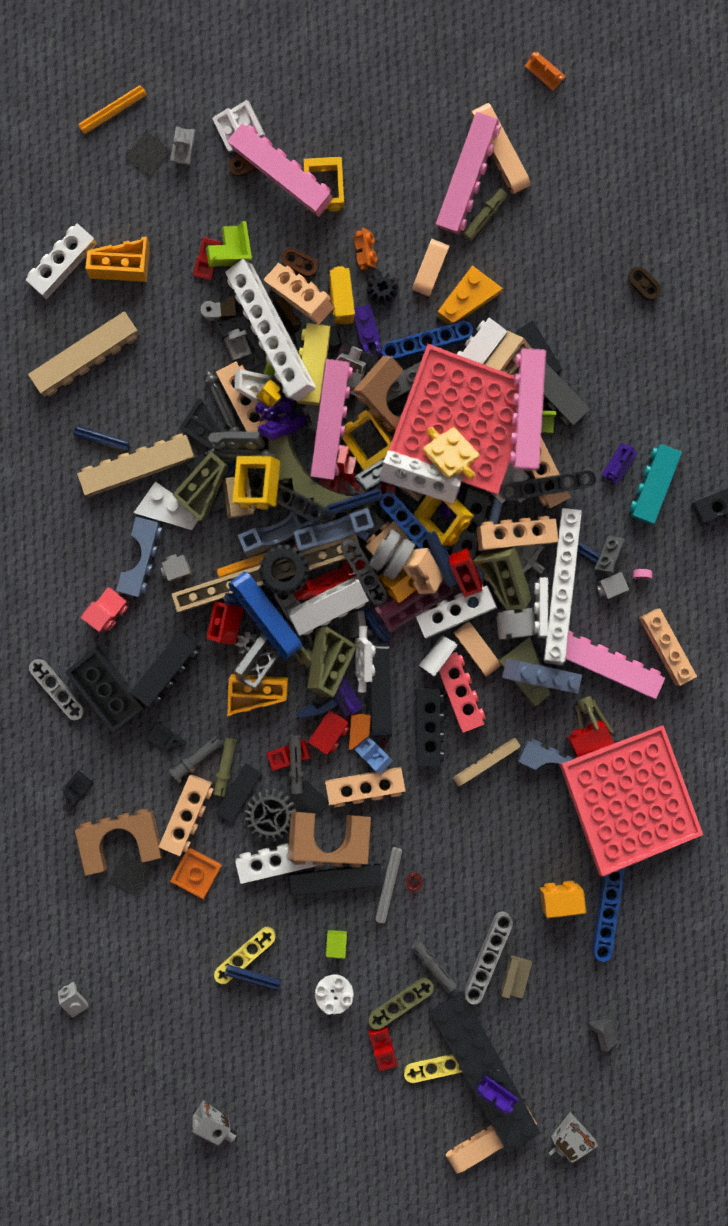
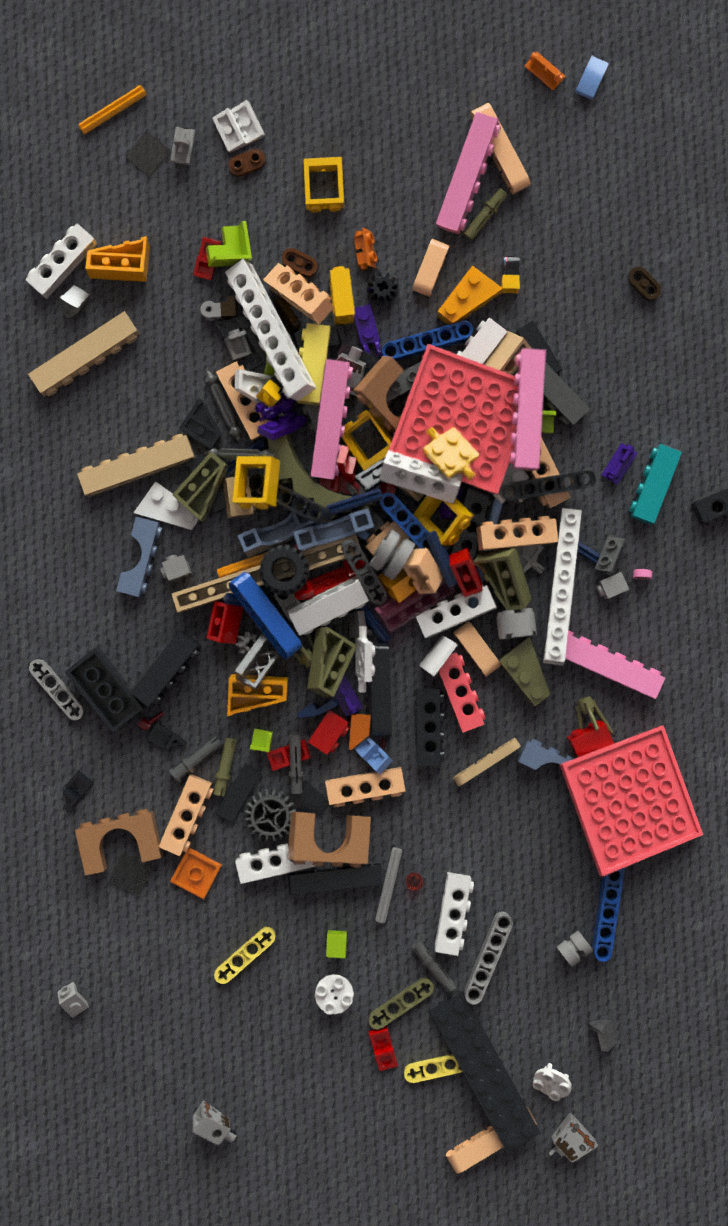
dark blue axle [73,426,129,452] -> none
coral brick [80,587,129,632] -> none
dark grey hinge [208,432,265,451] -> none
dark blue axle [225,965,280,991] -> none
bright pink brick [227,123,333,217] -> none
dark purple hinge [476,1076,519,1115] -> none
dark tan panel [500,955,532,998] -> none
sand blue arch [502,659,582,694] -> none
white wing [534,578,548,638] -> none
light orange brick [539,881,586,918] -> none
light nougat brick [639,608,697,686] -> none
none -> flat silver tile [59,285,90,318]
none -> dark red hand [138,711,164,730]
none -> lime panel [250,729,273,752]
none -> white brick [434,872,474,956]
none -> leg [501,256,520,293]
none -> white plate [533,1063,572,1101]
none -> light grey wheel [557,930,594,967]
none -> medium blue slope [575,56,609,100]

